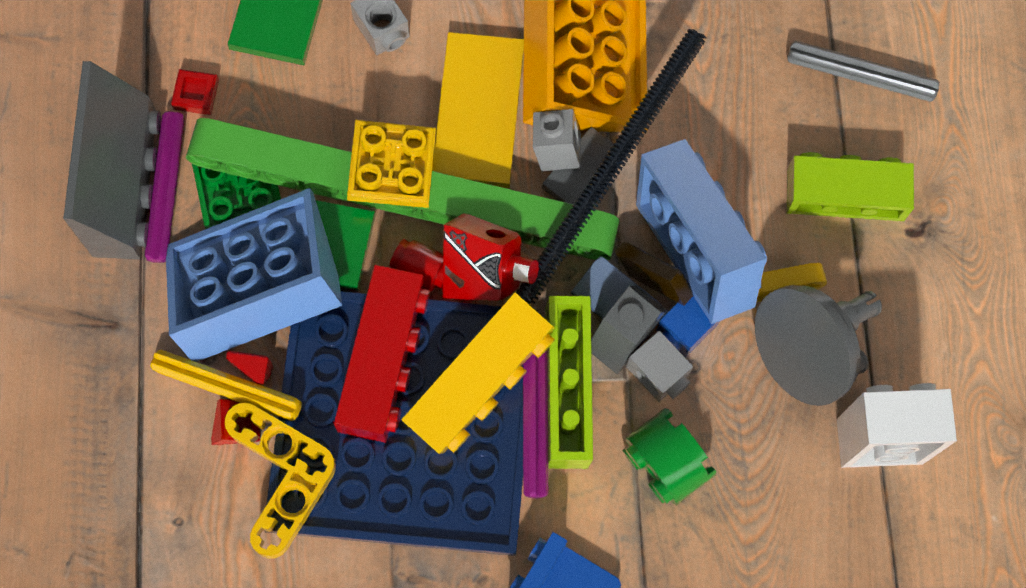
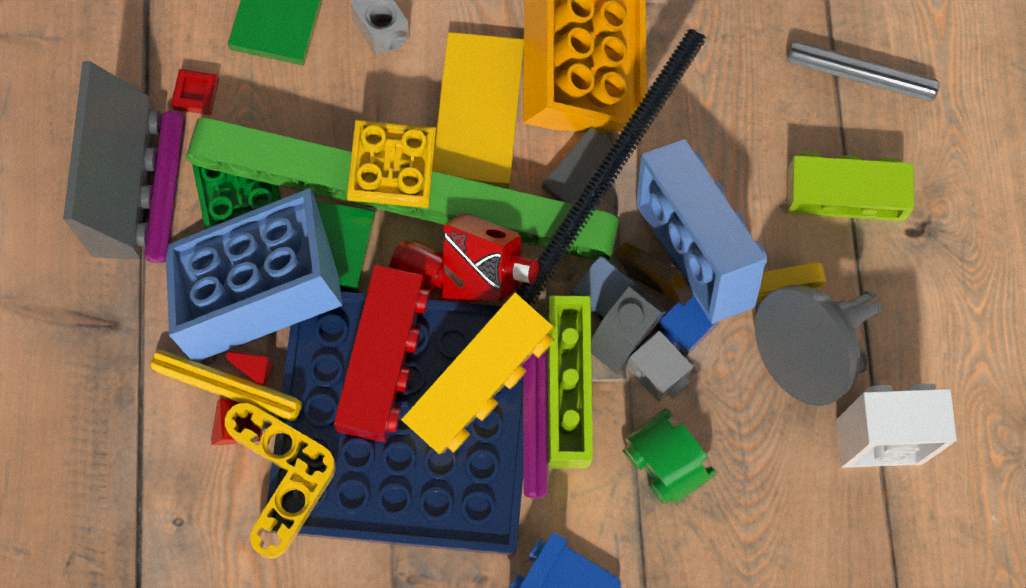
light grey brick [533,109,581,171] -> none

